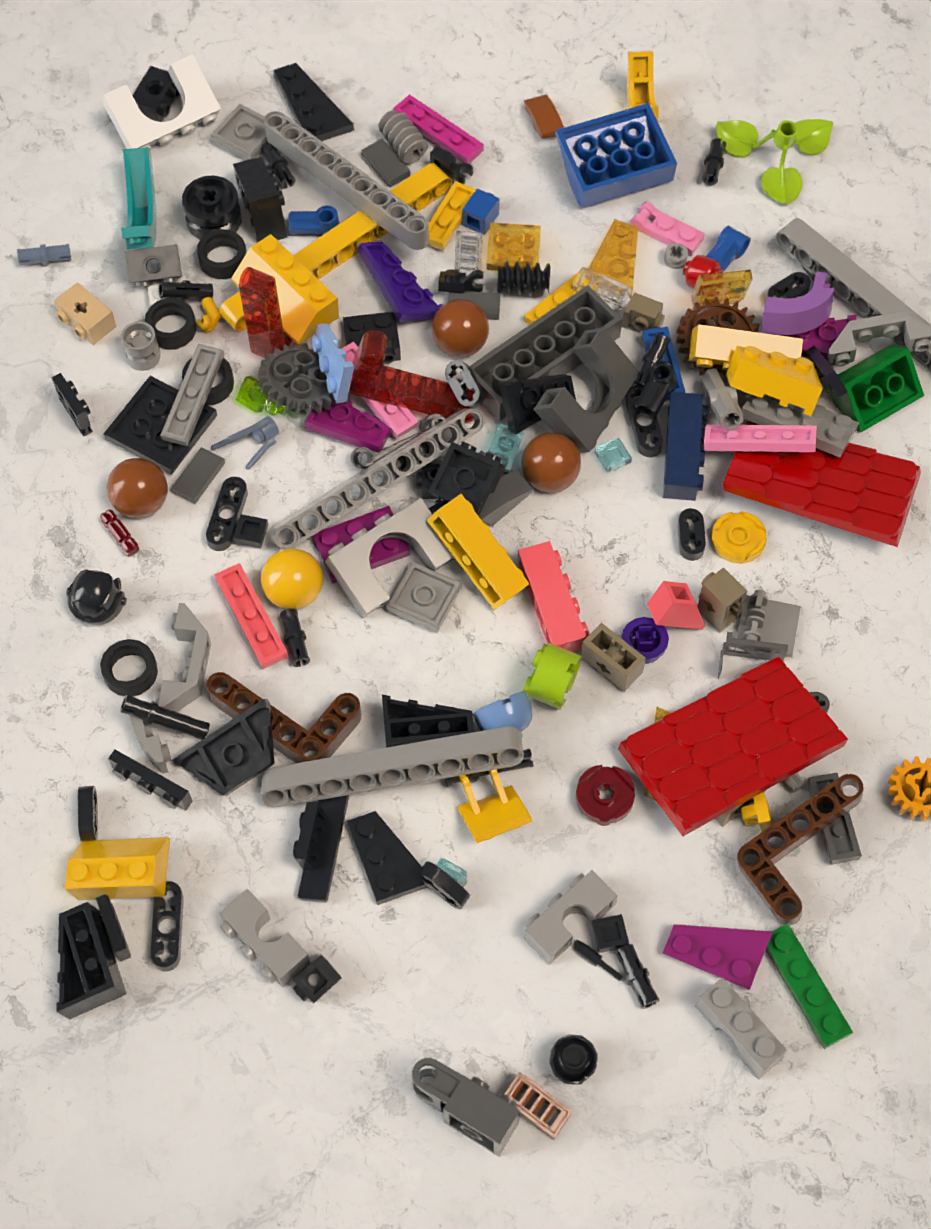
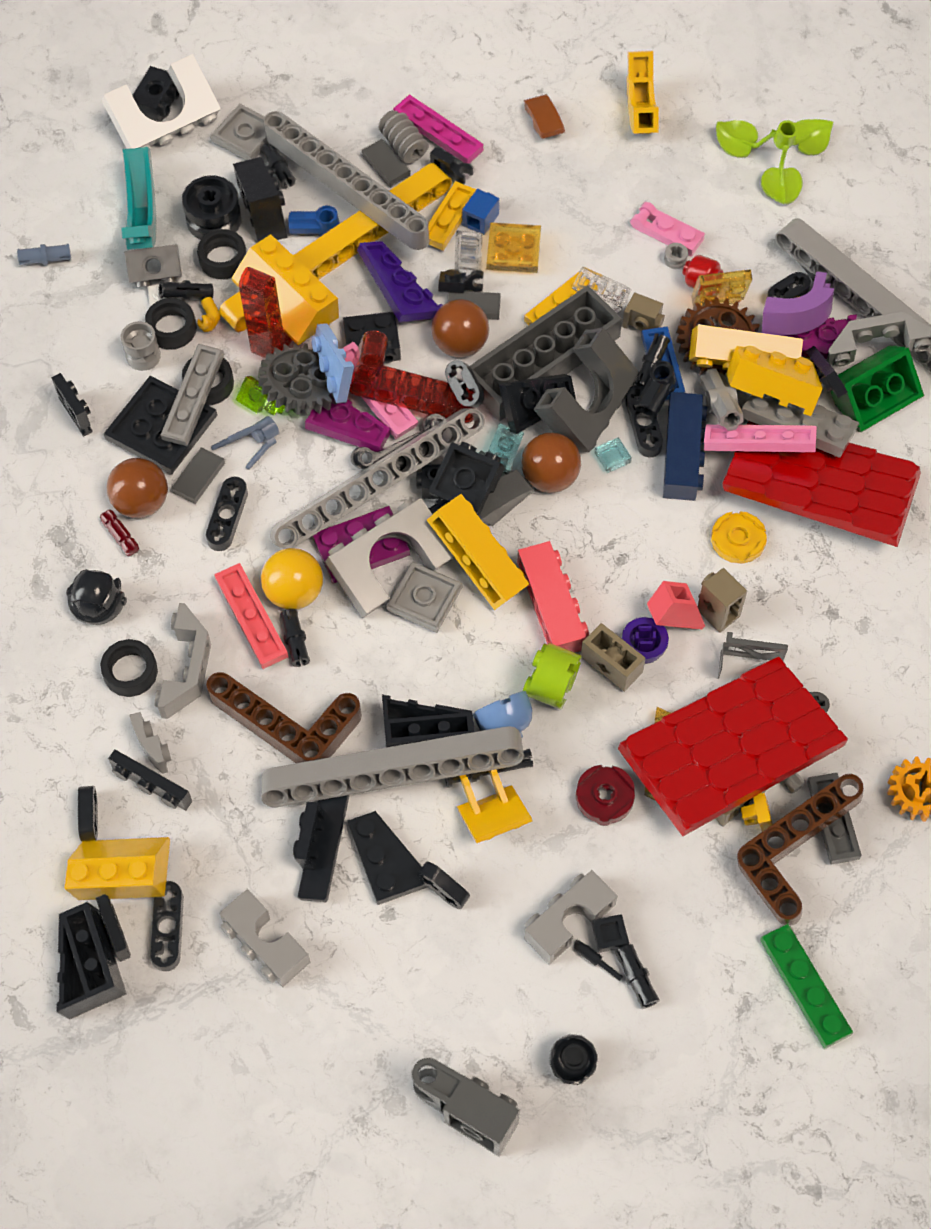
tan brick [54,282,117,345] -> none
black pin [120,694,210,740] -> none
black wing [173,699,275,796] -> none
black plate [233,514,268,548] -> none
black wing [273,63,354,141] -> none
black brick [292,953,342,1004] -> none
clear light blue tile [437,858,467,888] -> none
black piece [497,261,551,297] -> none
slope [504,1072,572,1140] -> none
blue slope [555,103,677,209] -> none
clear yellow wing [585,219,638,298] -> none
magenta wing [663,924,772,990] -> none
black beam [677,508,706,561] -> none
light grey arch [695,977,788,1079] -> none
black pin [702,138,726,186] -> none
blue piece [706,225,751,272] -> none
light grey hinge [737,590,801,657] -> none

